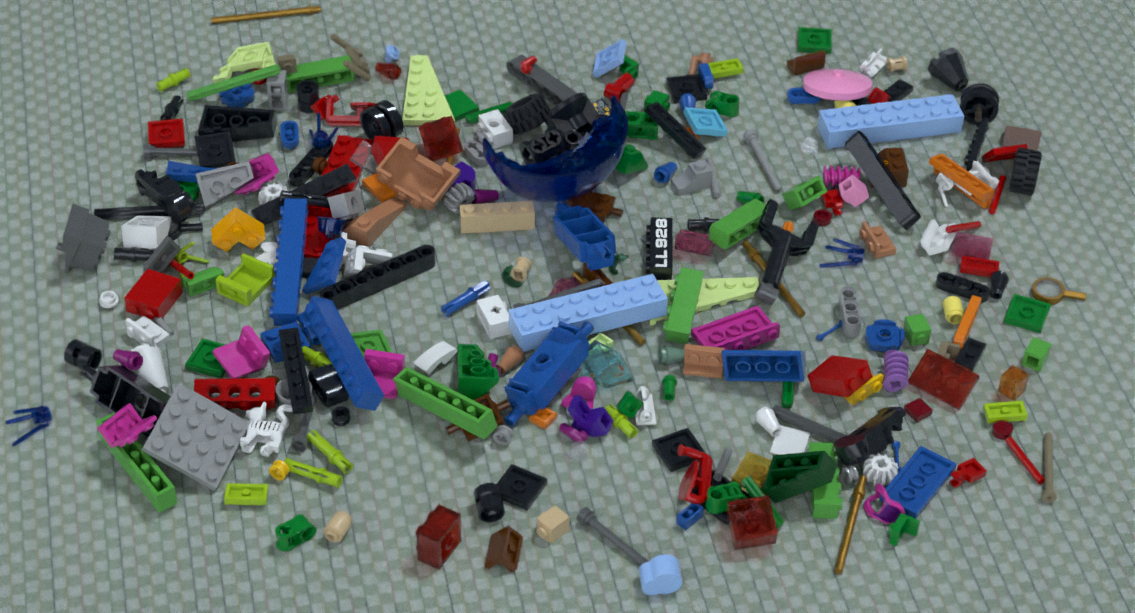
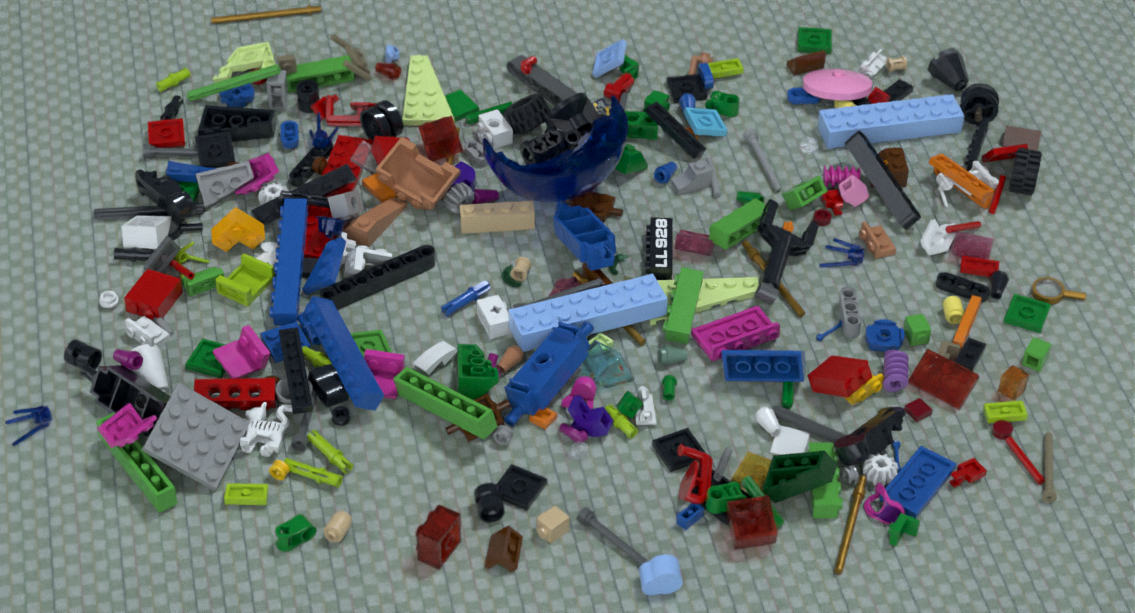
dark grey piece [56,204,111,274] -> none
nougat bracket [683,344,725,378] -> none
black pin [687,217,720,232] -> none

